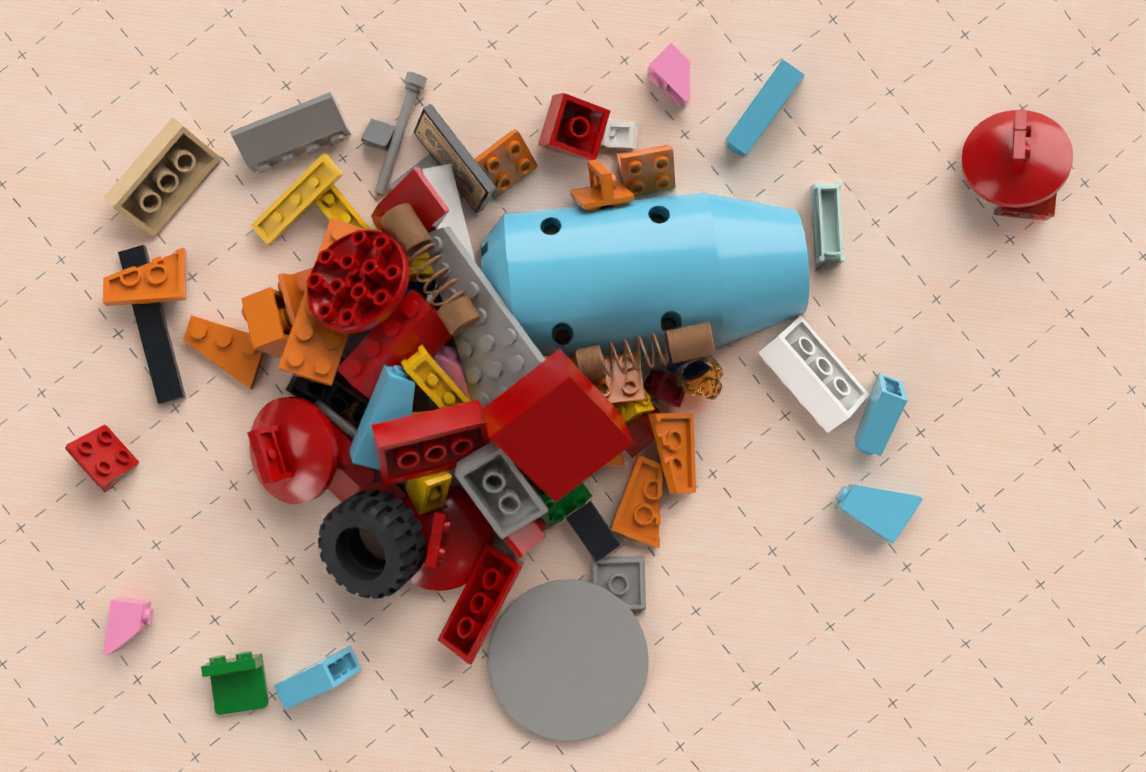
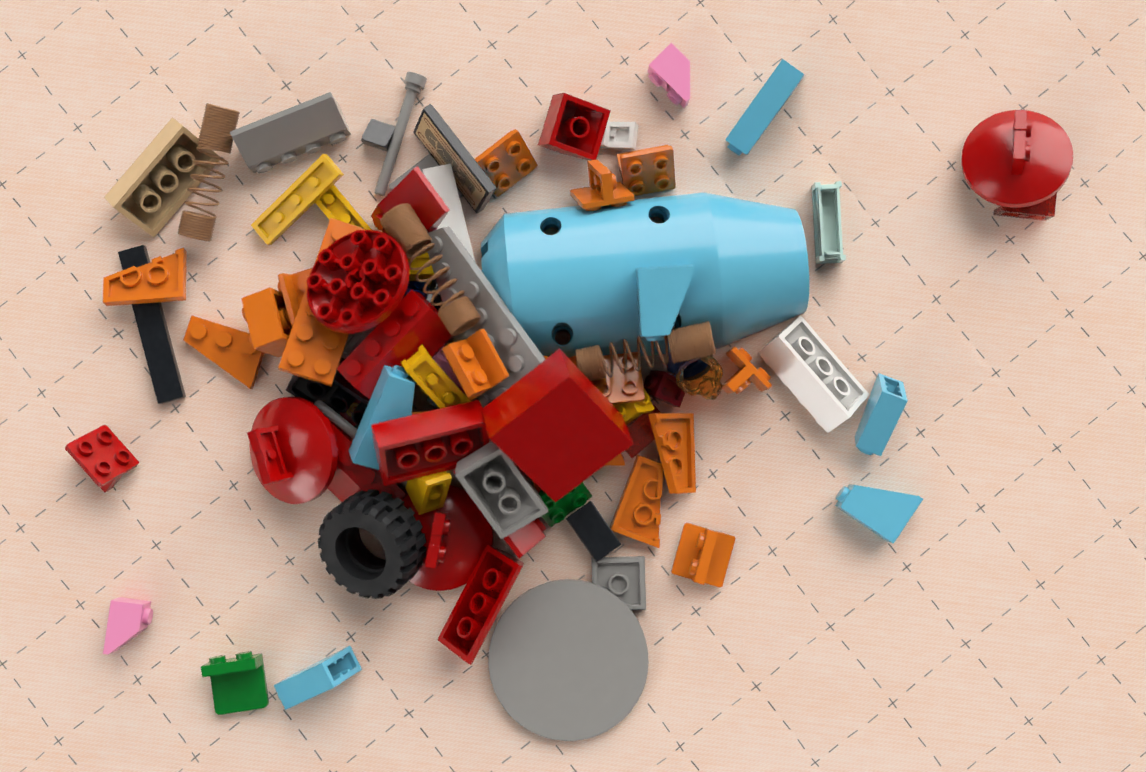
none -> medium nougat piece [177,103,240,242]
none -> orange bracket [442,329,509,401]
none -> medium azure slope [636,265,694,341]
none -> orange bracket [671,523,736,588]
none -> orange bracket [721,347,772,394]

